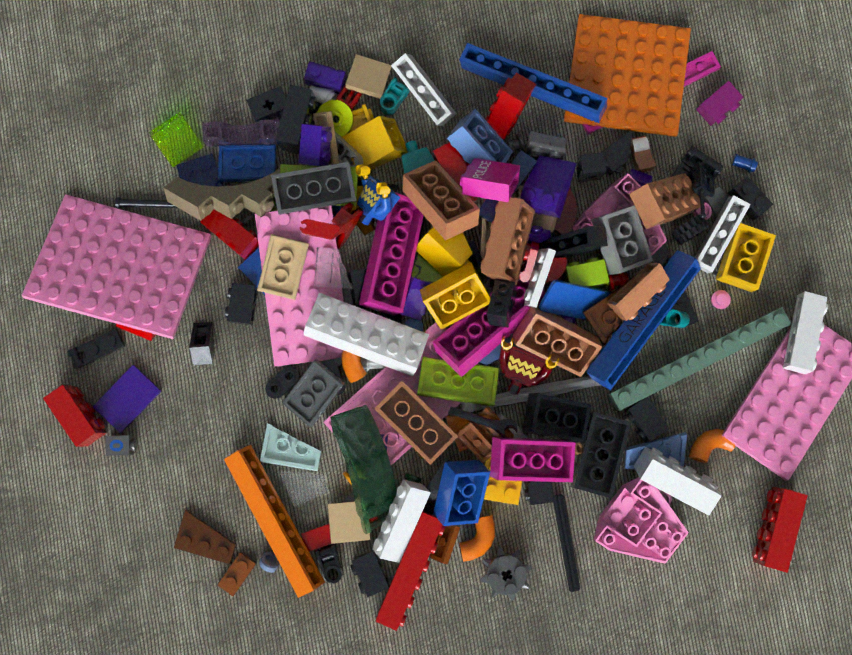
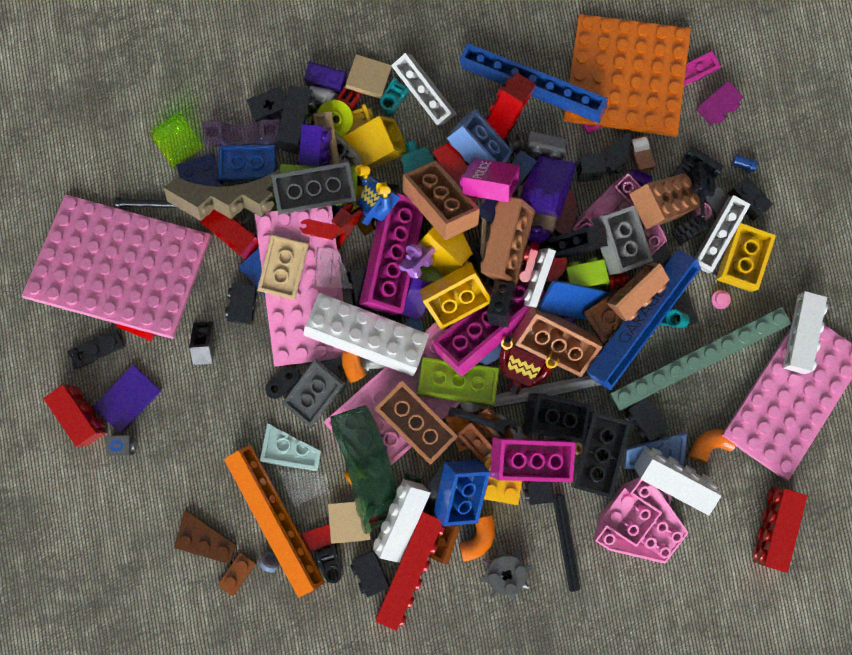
none -> medium lavender hips [399,243,436,279]

